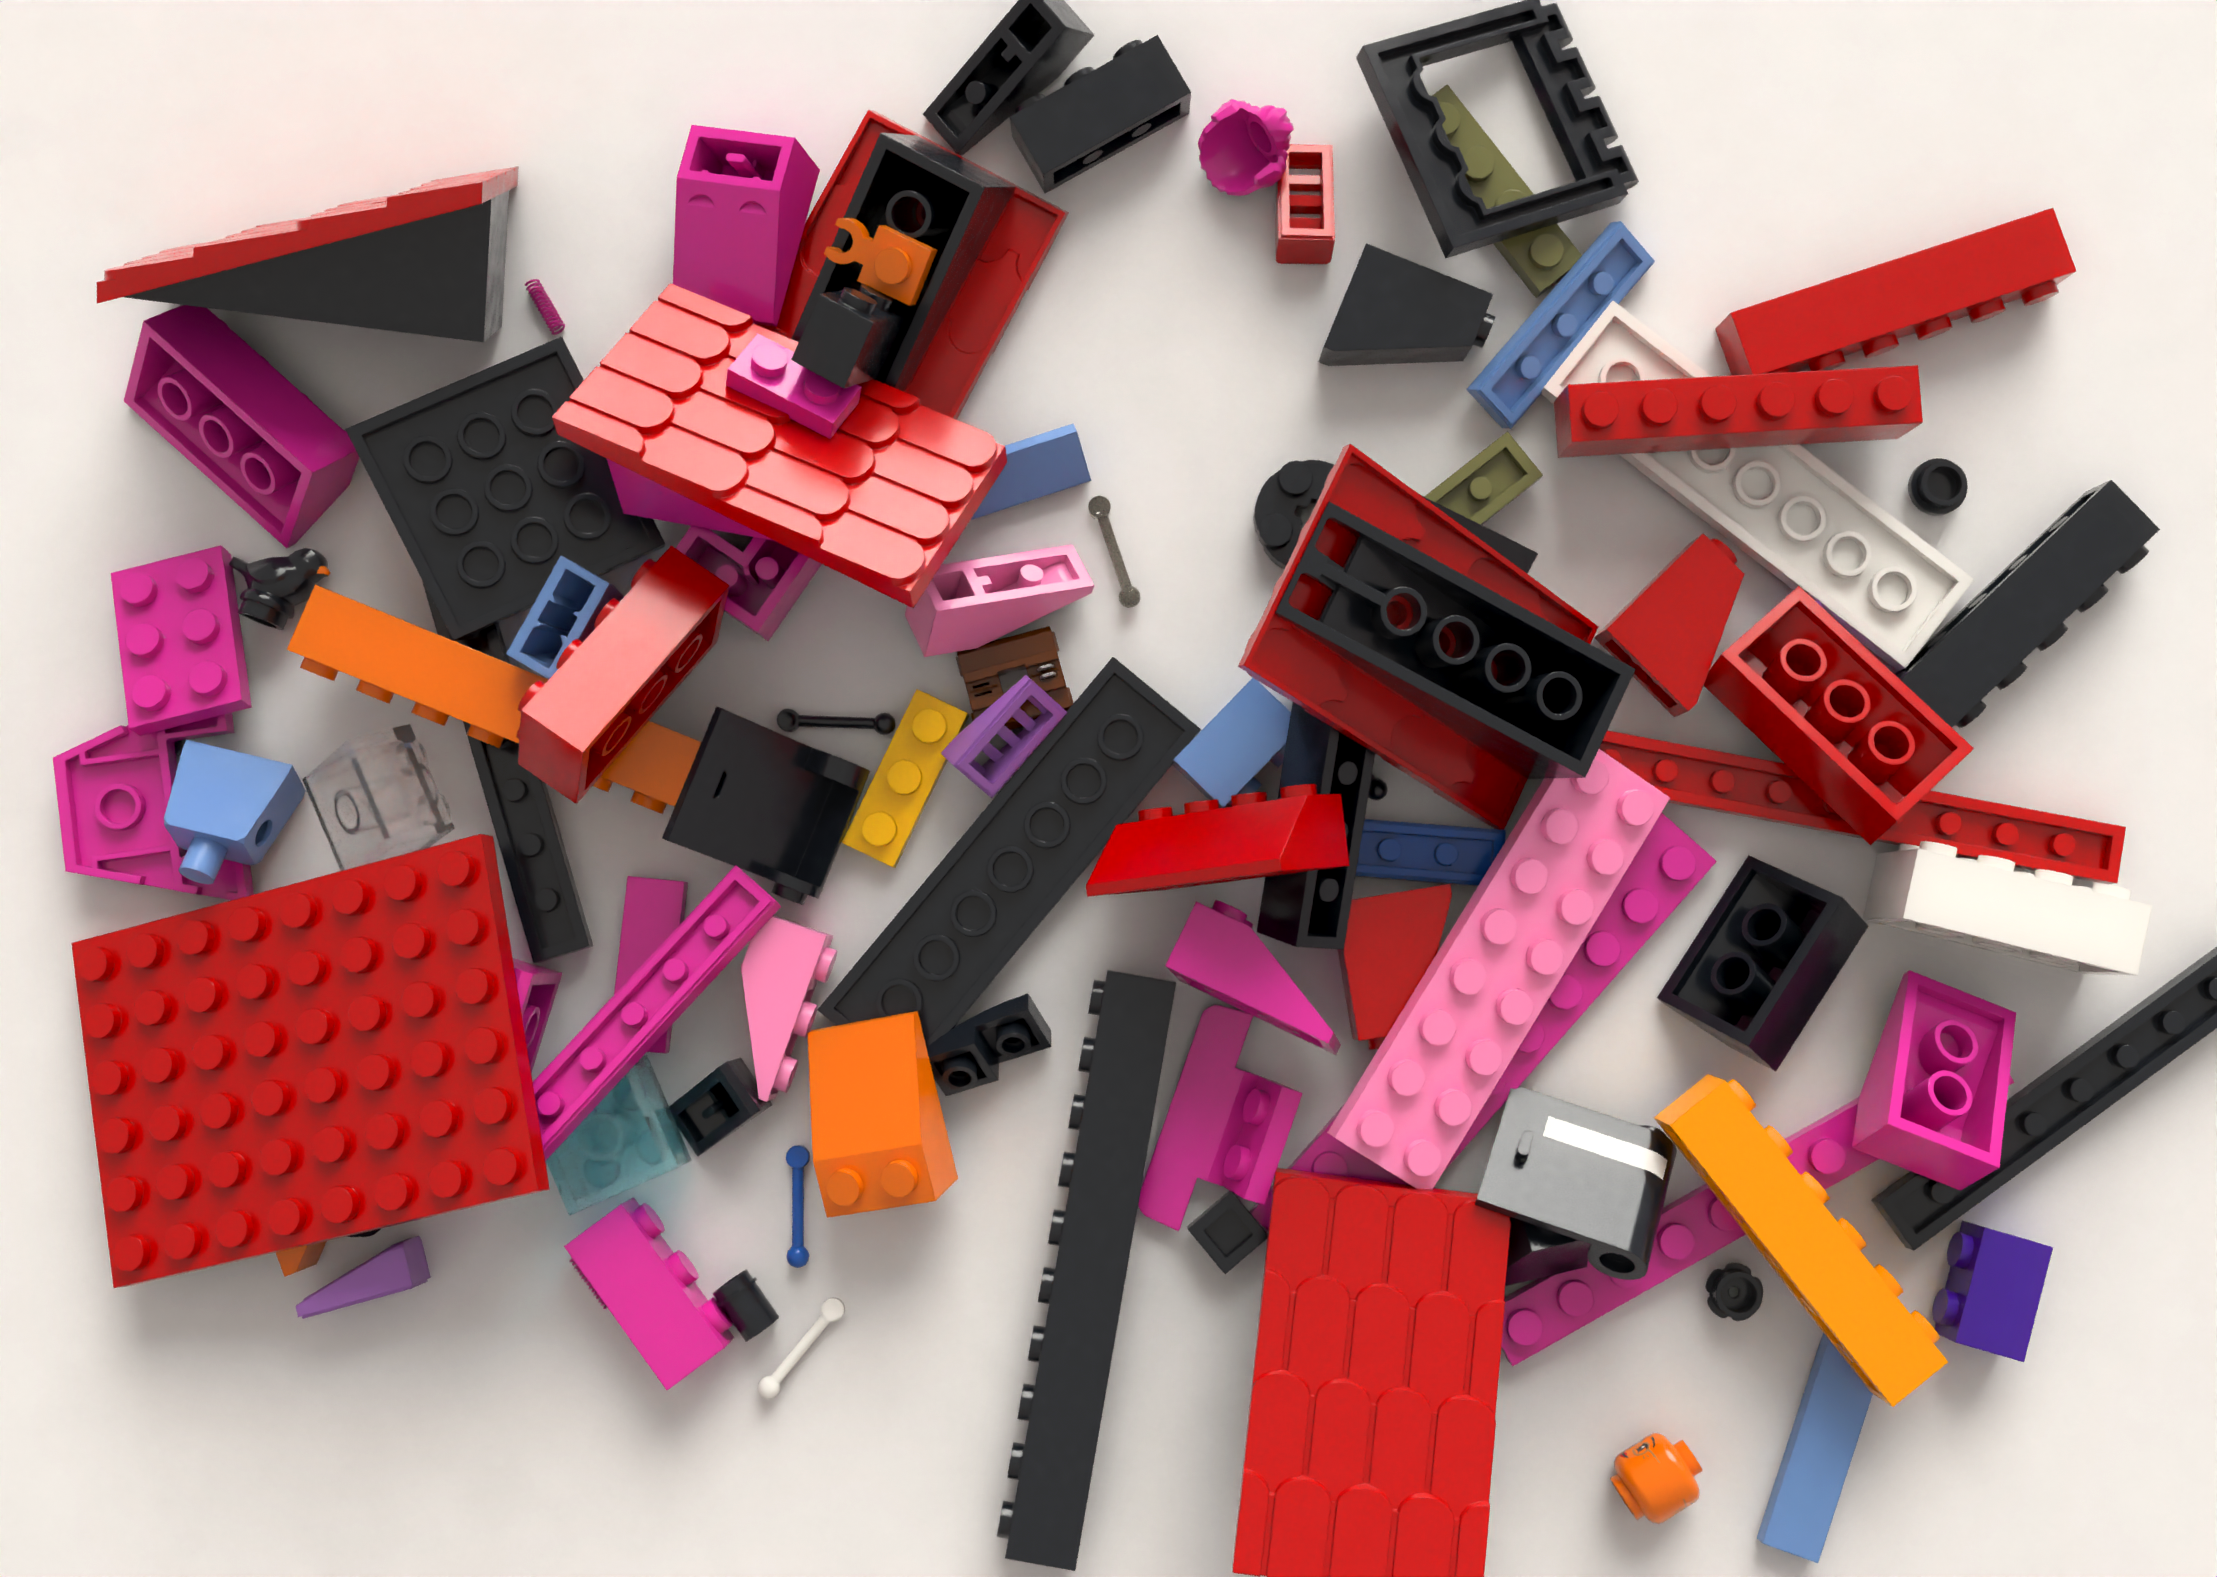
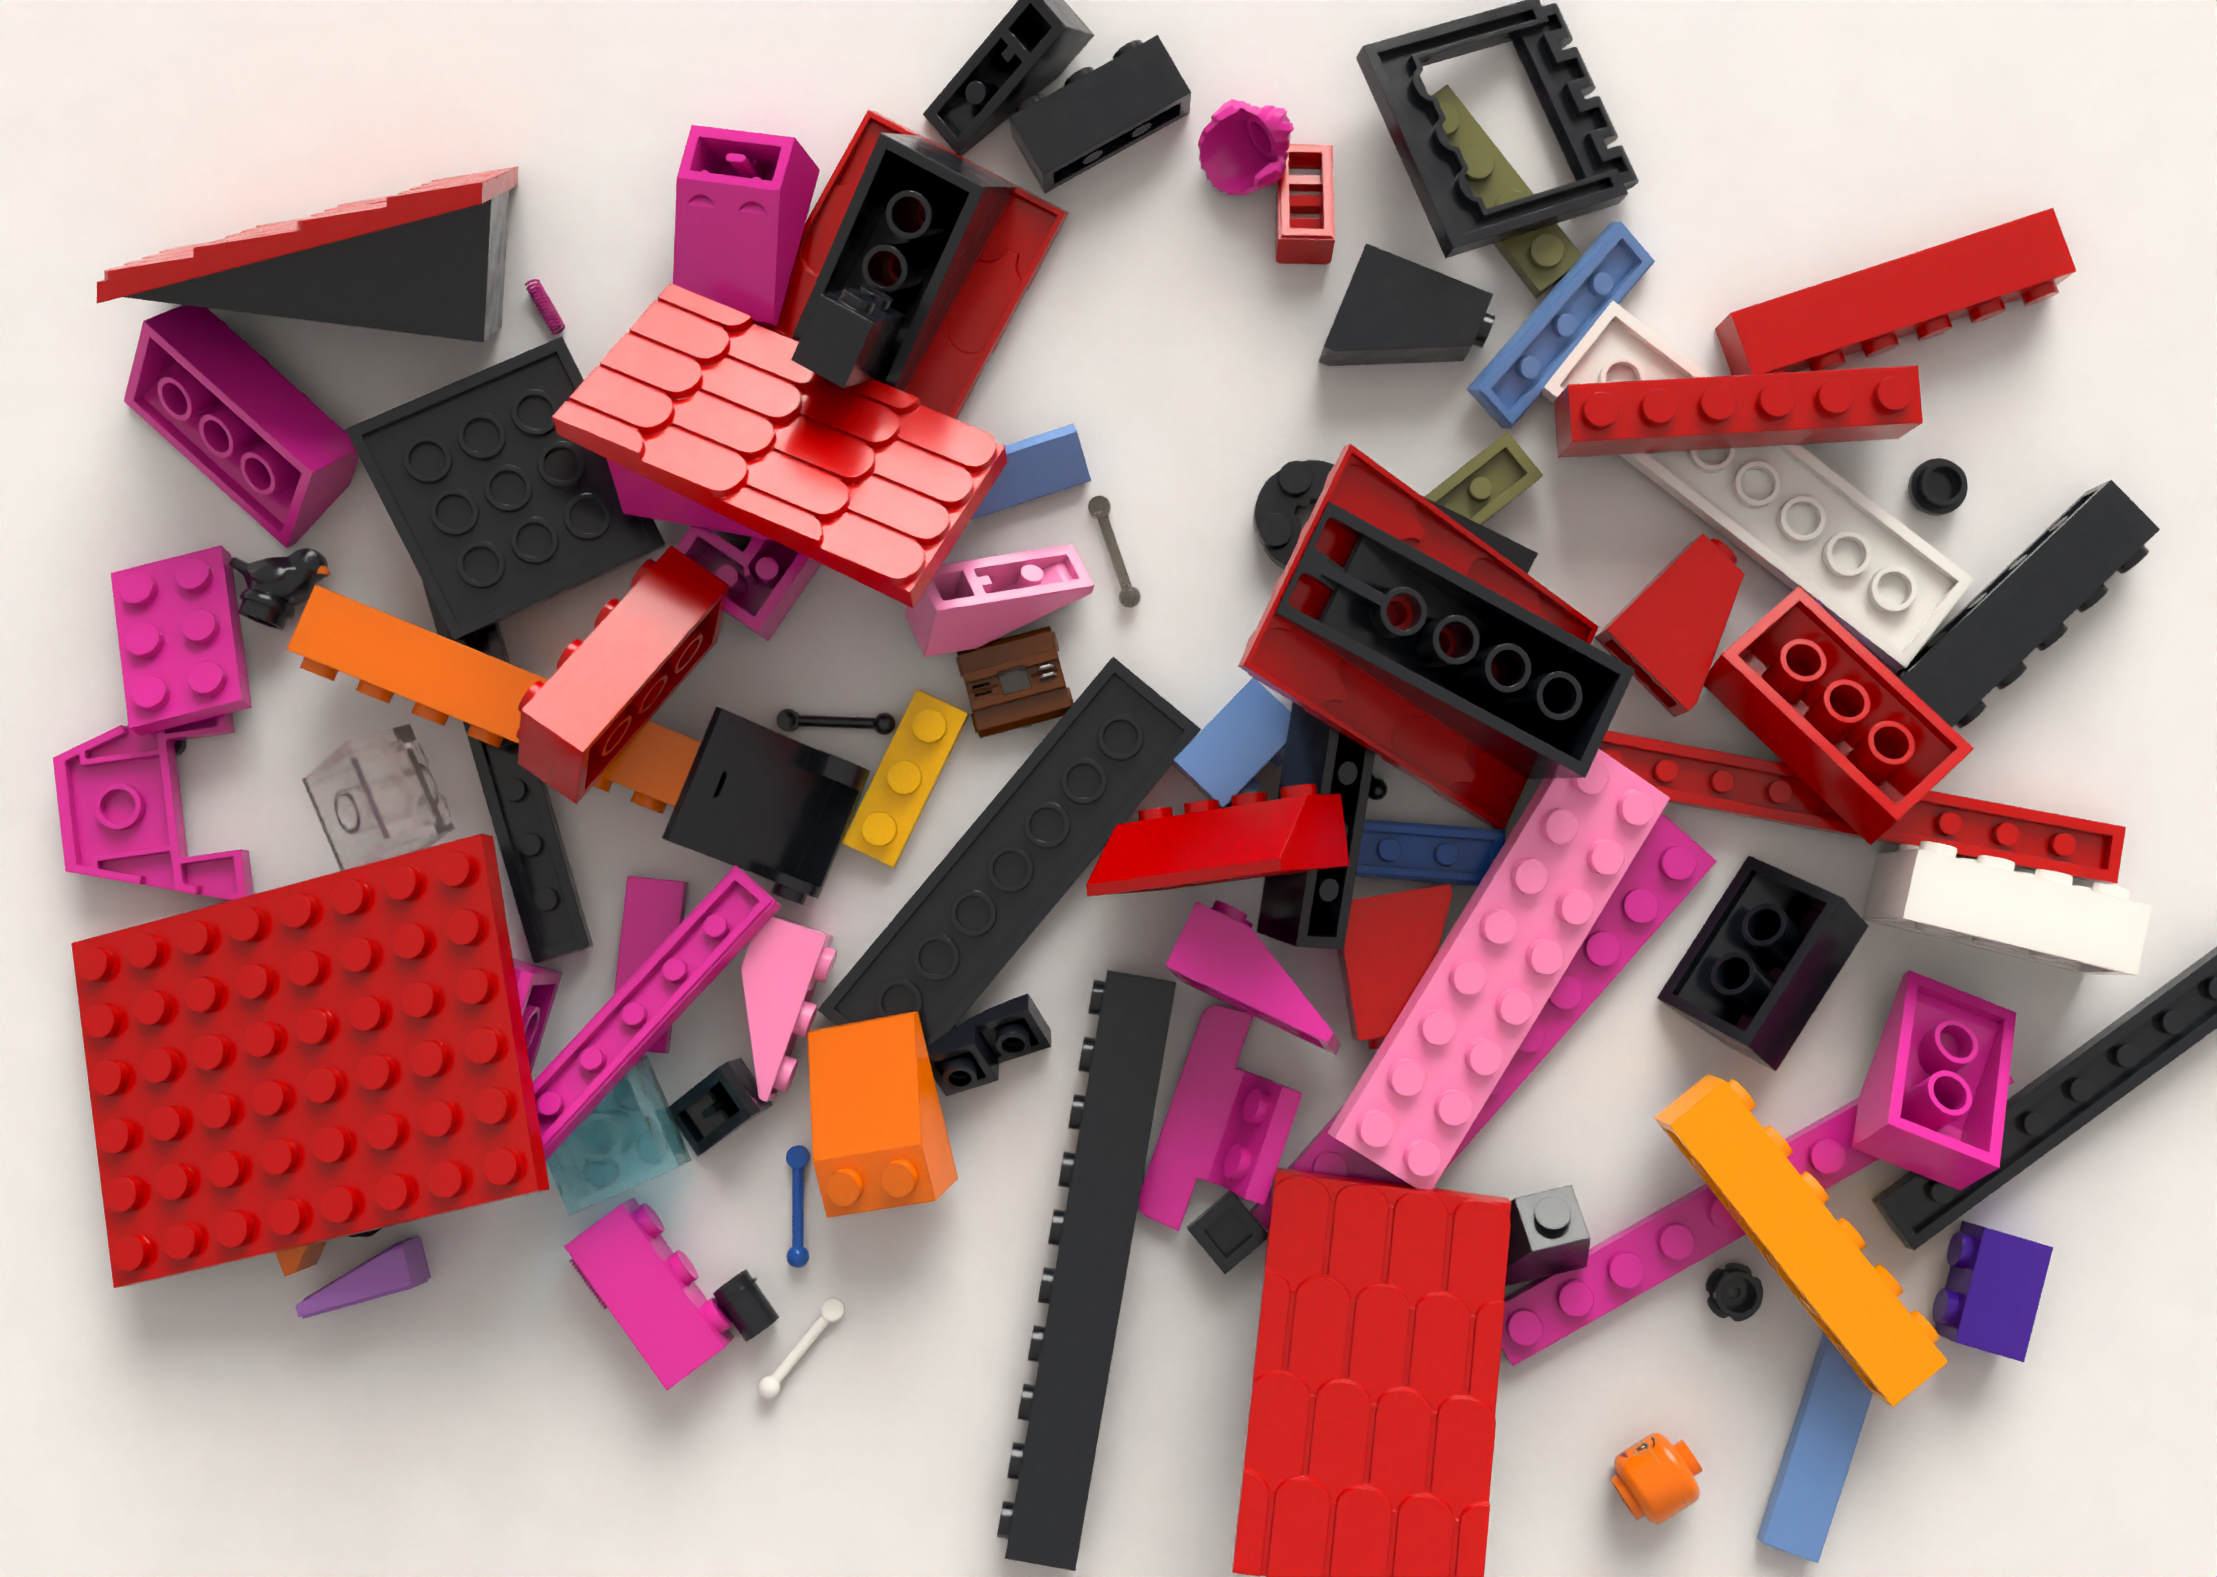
medium blue torso [164,740,306,884] -> none
medium blue torso [506,556,624,679] -> none
dark pink plate [726,334,862,439] -> none
orange plate [824,218,938,306] -> none
medium lavender slope [941,675,1068,798] -> none
door [1475,1086,1677,1280] -> none

